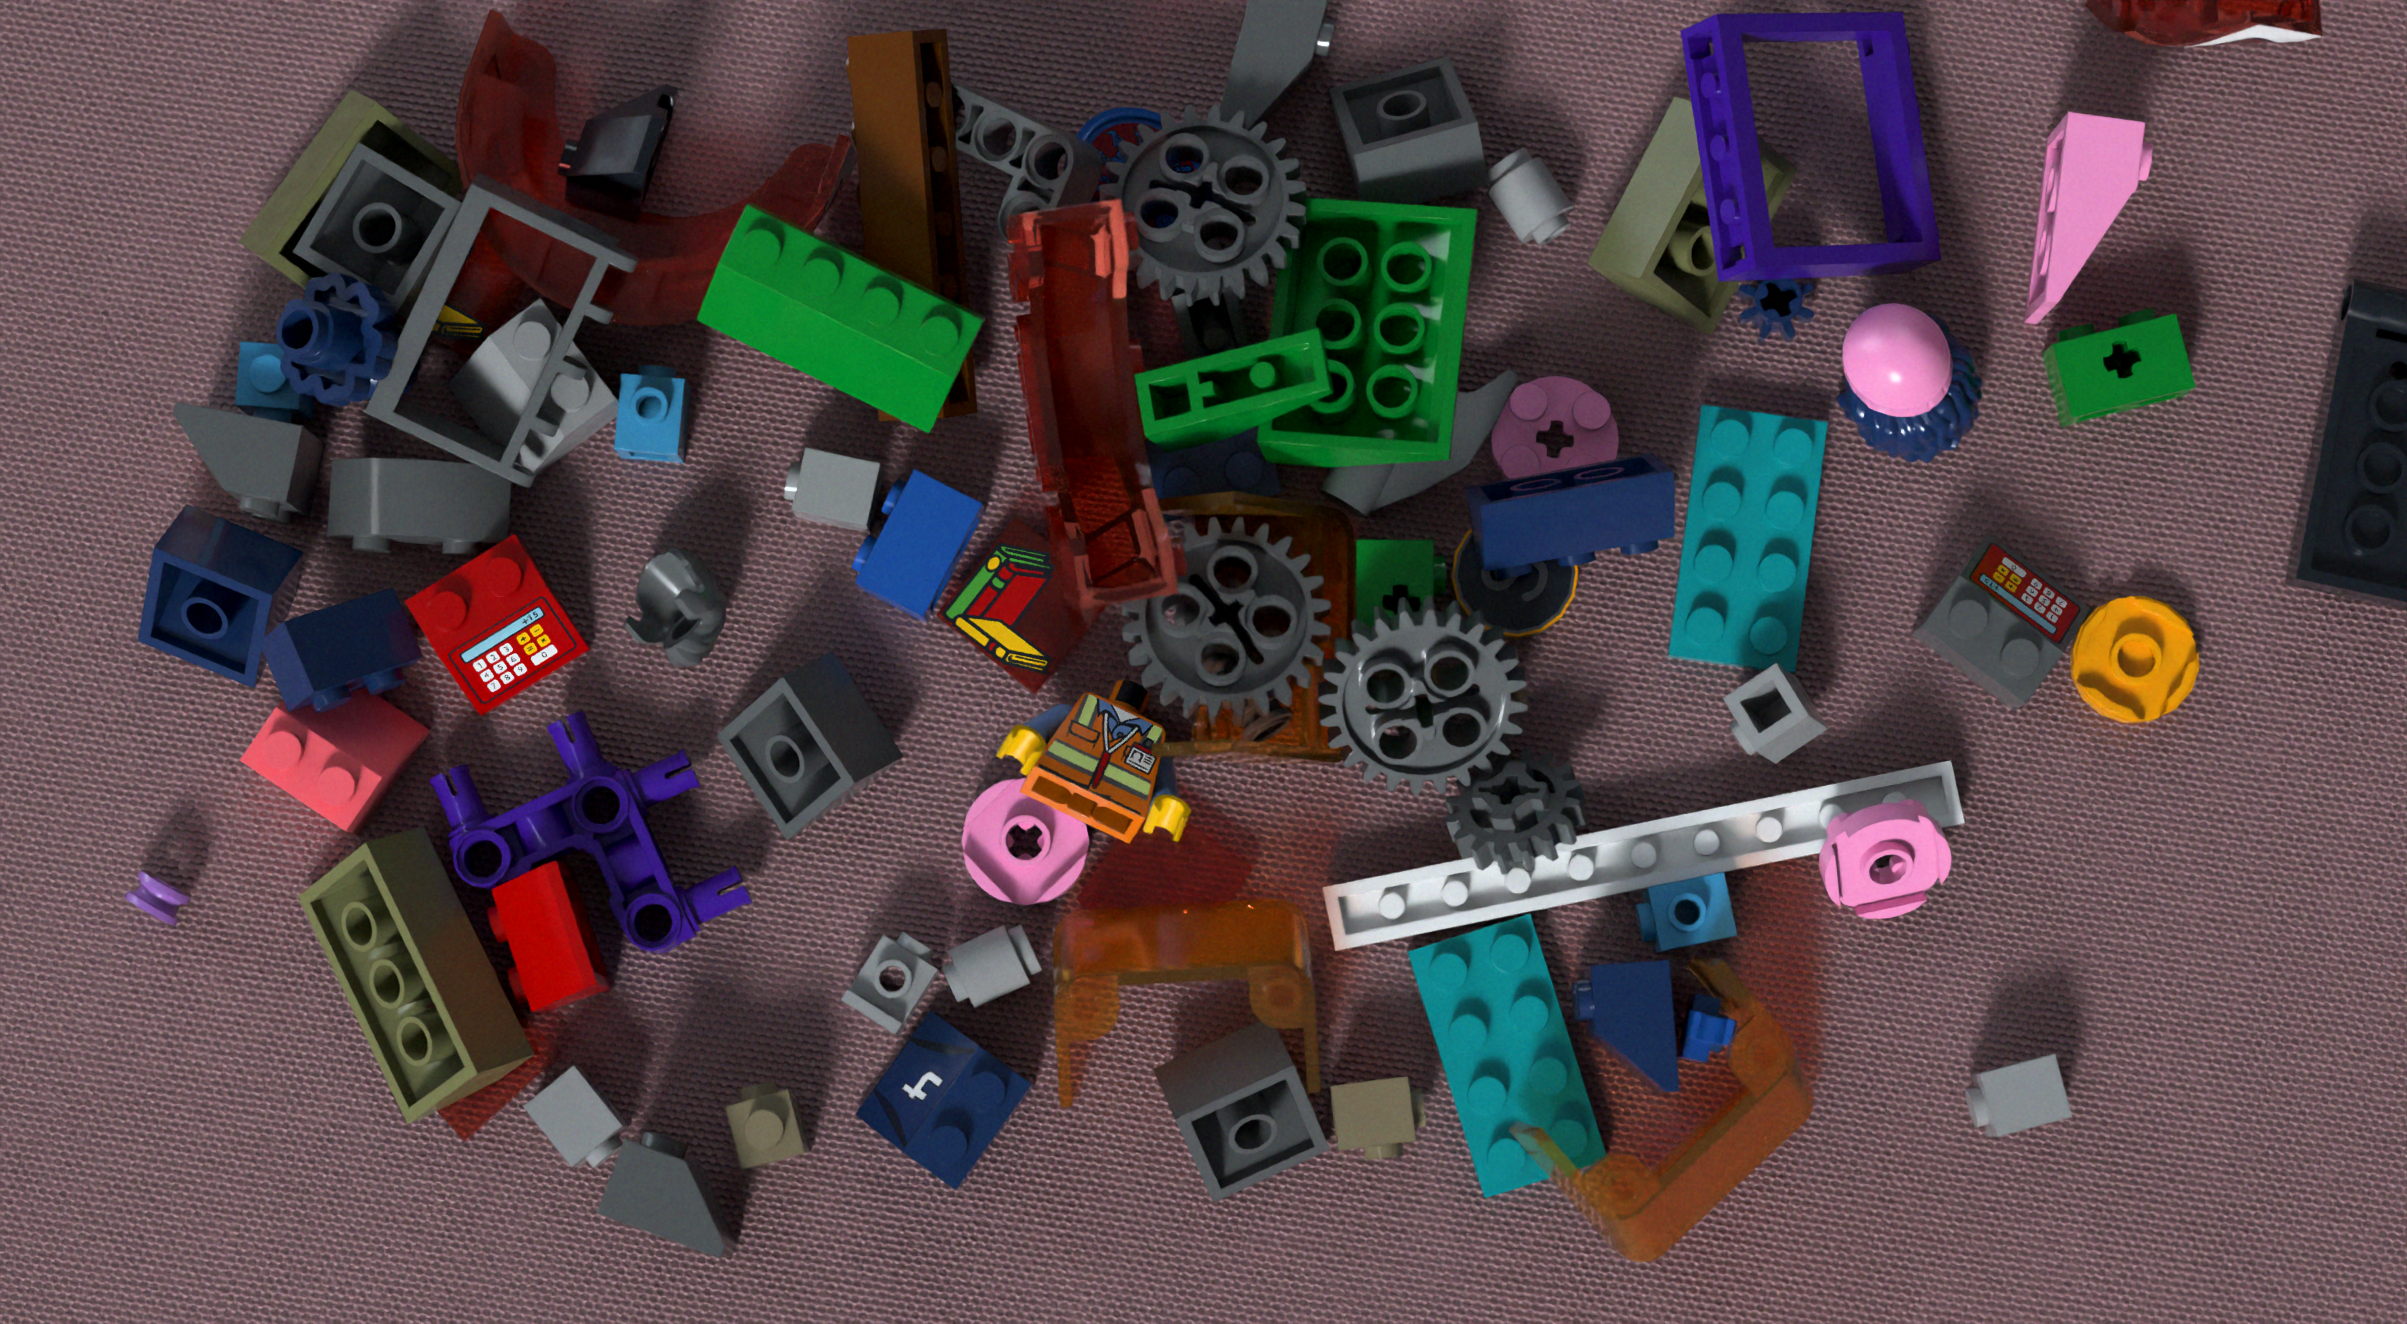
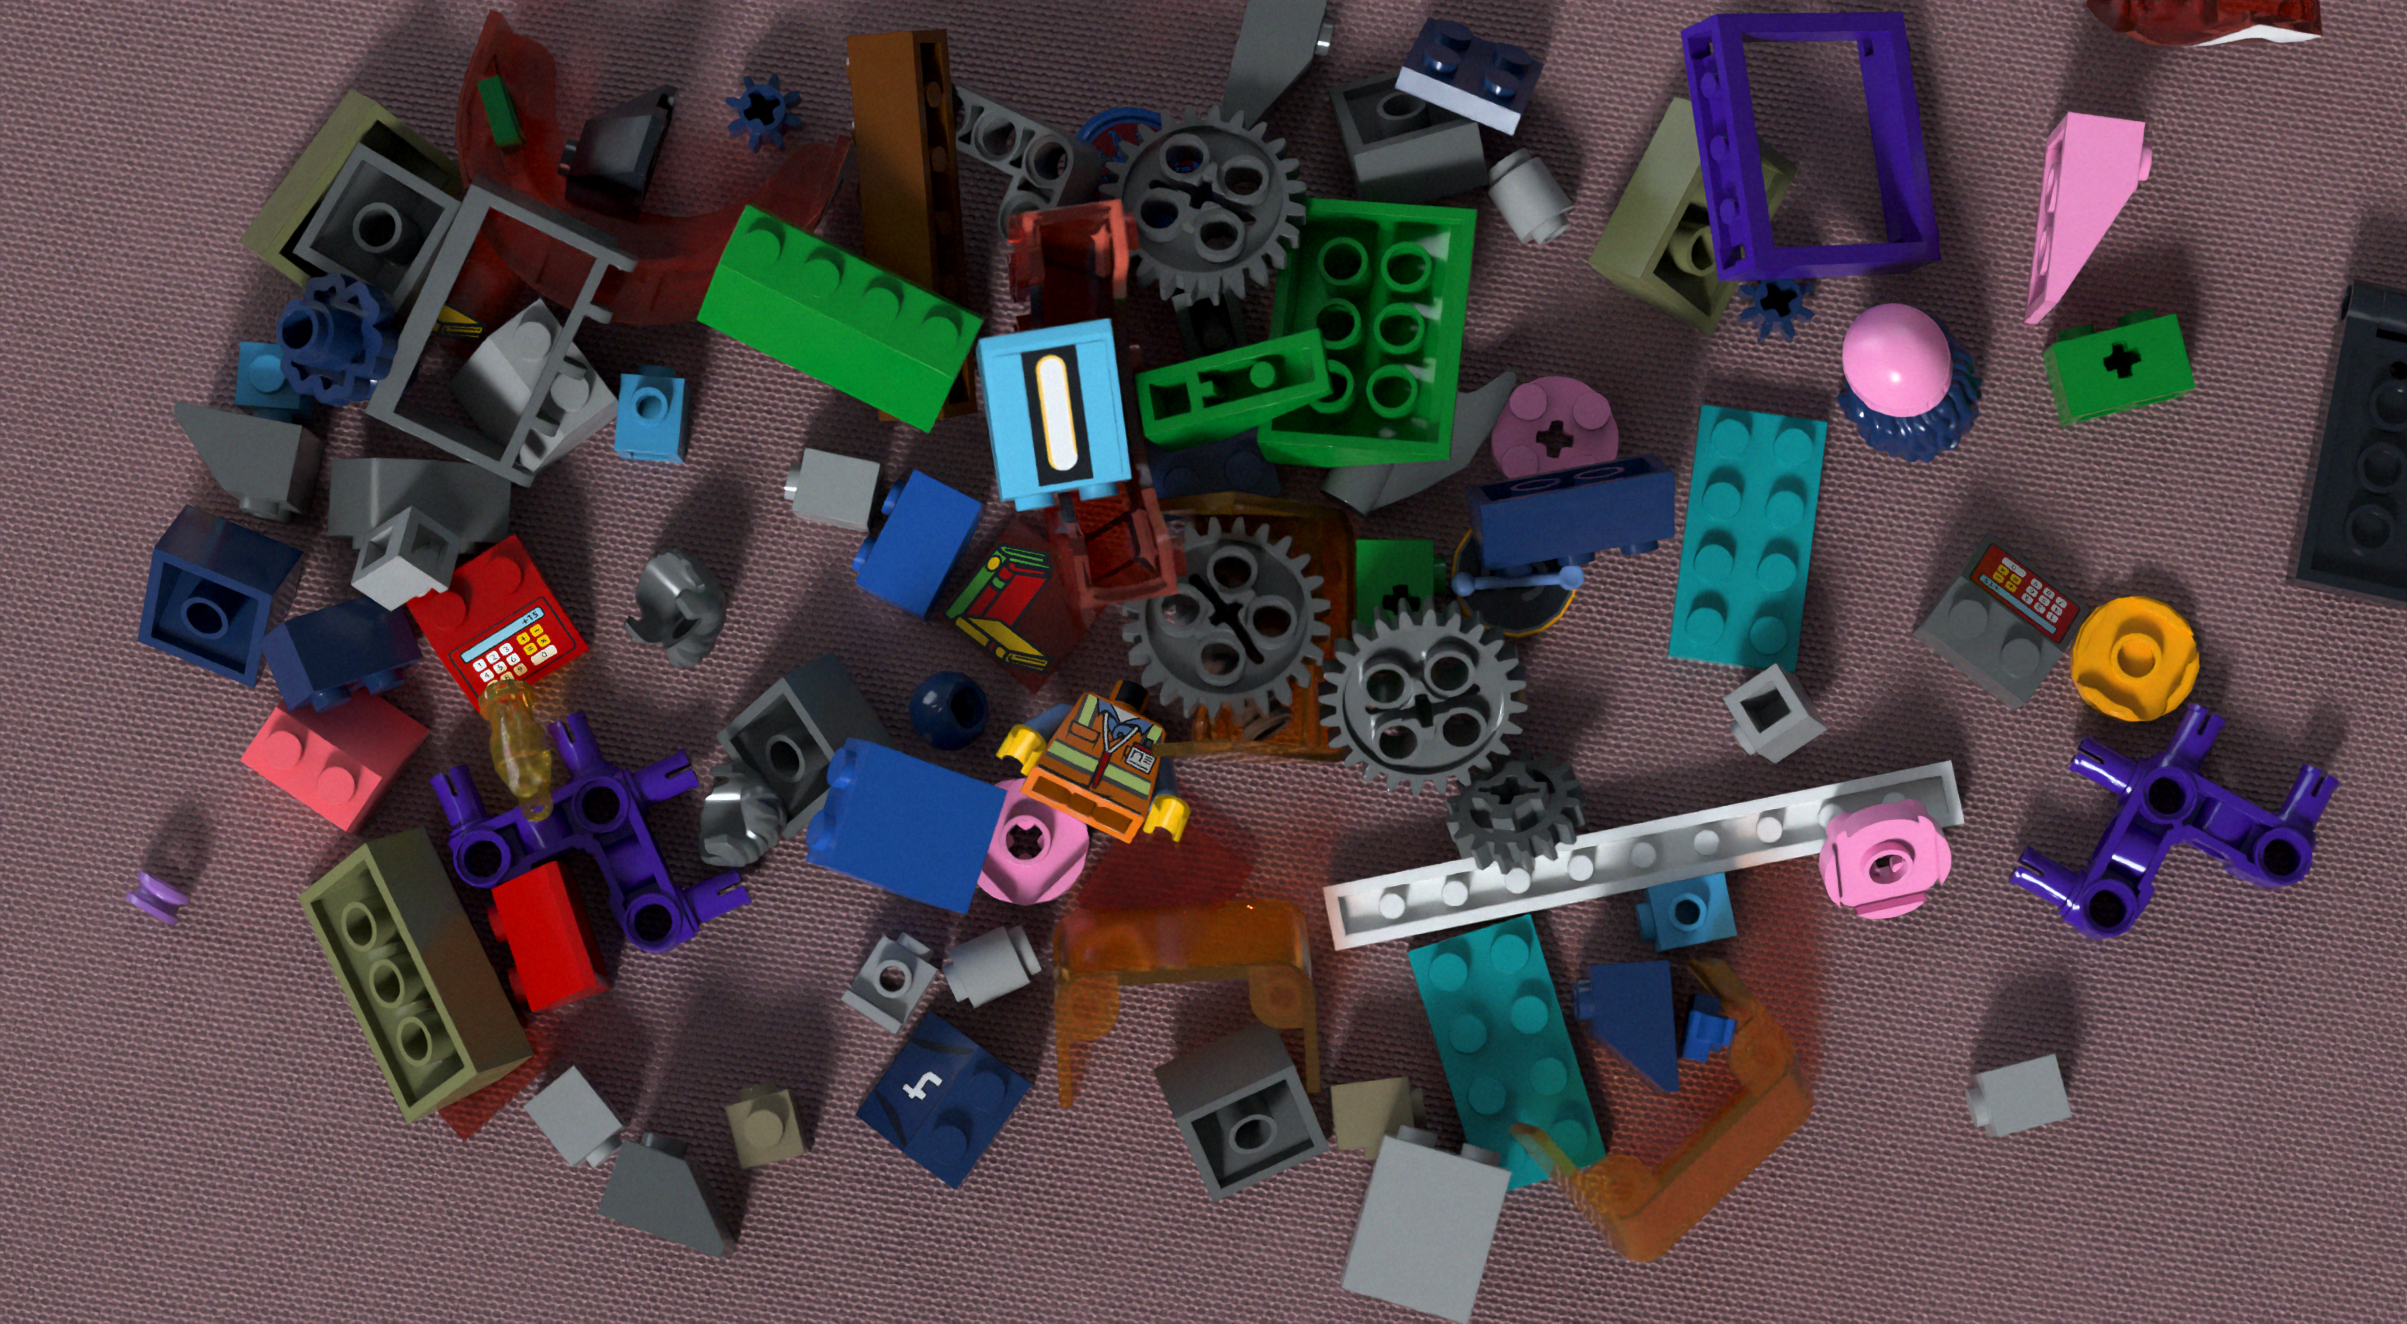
none -> light grey brick [351,506,462,611]
none -> dark green tile [477,75,528,156]
none -> clear yellow piece [478,679,553,822]
none -> dark grey hair [698,763,787,867]
none -> dark blue gear [725,73,804,155]
none -> blue slope [806,737,1008,914]
none -> dark blue piece [909,671,990,751]
none -> medium azure slope [975,318,1131,512]
none -> light grey slope [1340,1125,1511,1324]
none -> dark blue plate [1394,17,1545,136]
none -> medium blue hinge [1451,565,1584,597]
none -> dark purple pin [2008,703,2340,940]

